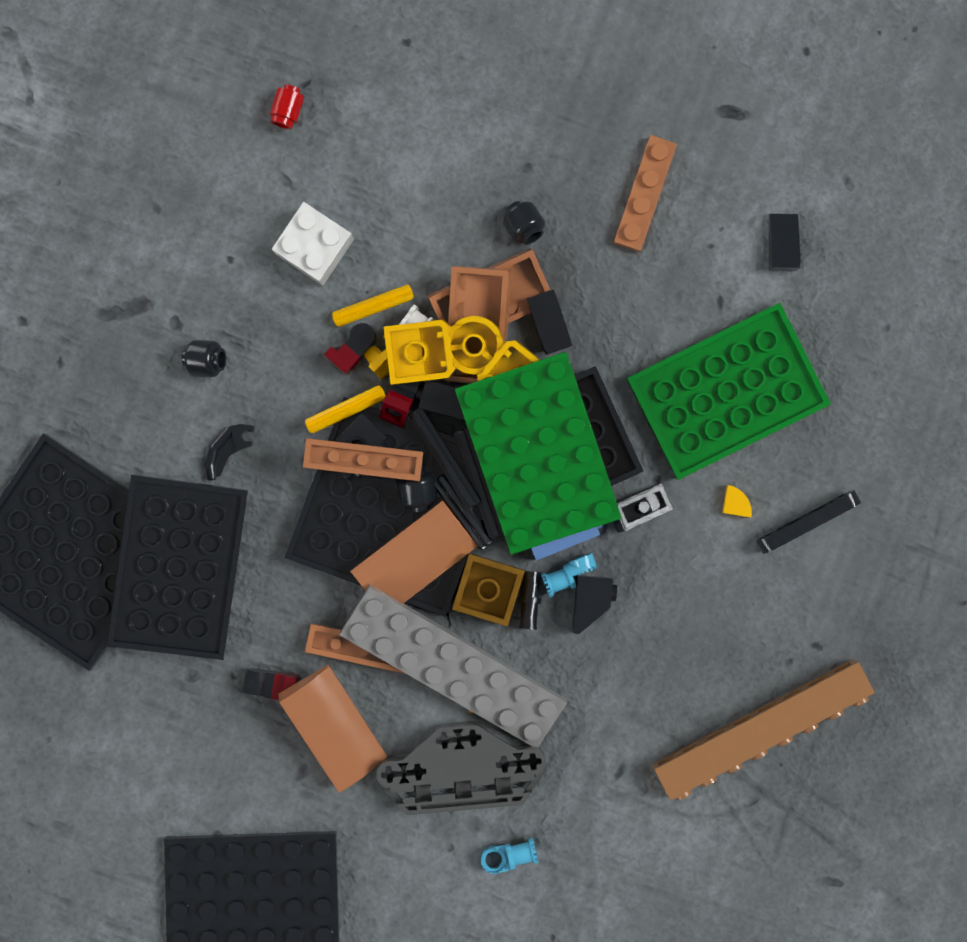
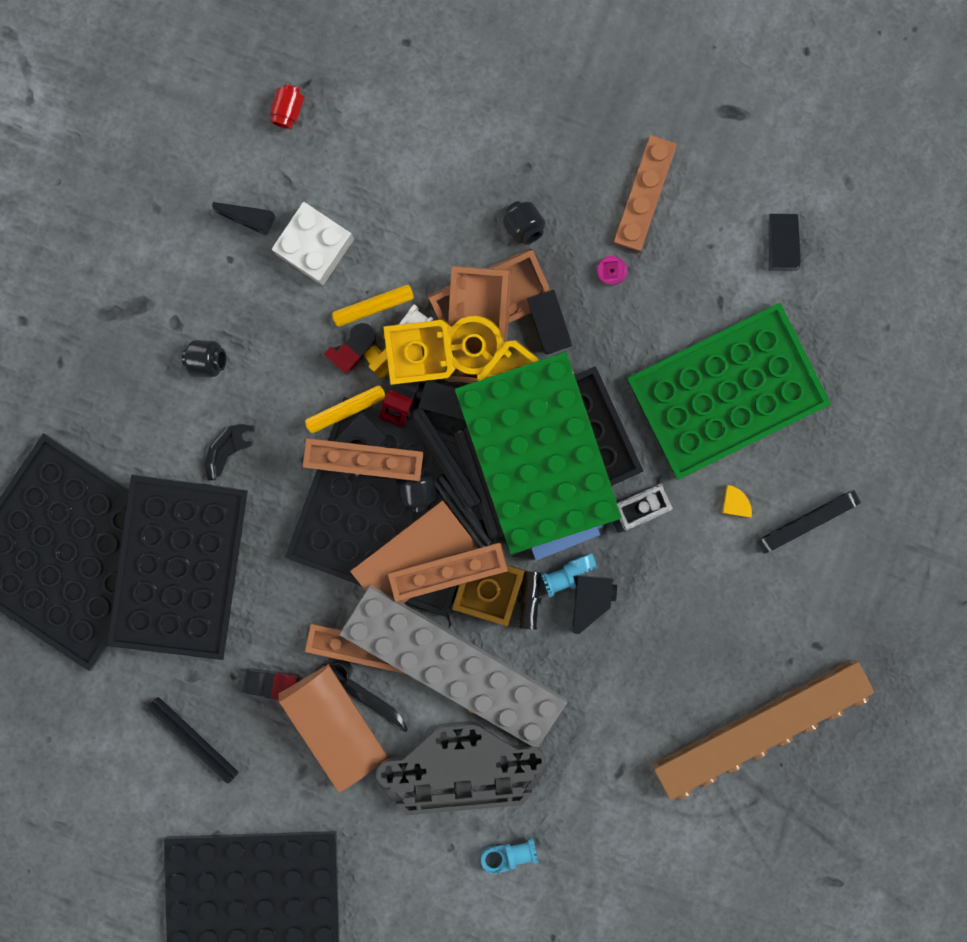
none -> black axle [147,697,238,784]
none -> black slope [212,202,276,236]
none -> black sword [320,659,408,732]
none -> nougat plate [388,543,509,602]
none -> dark pink tile [597,256,627,285]

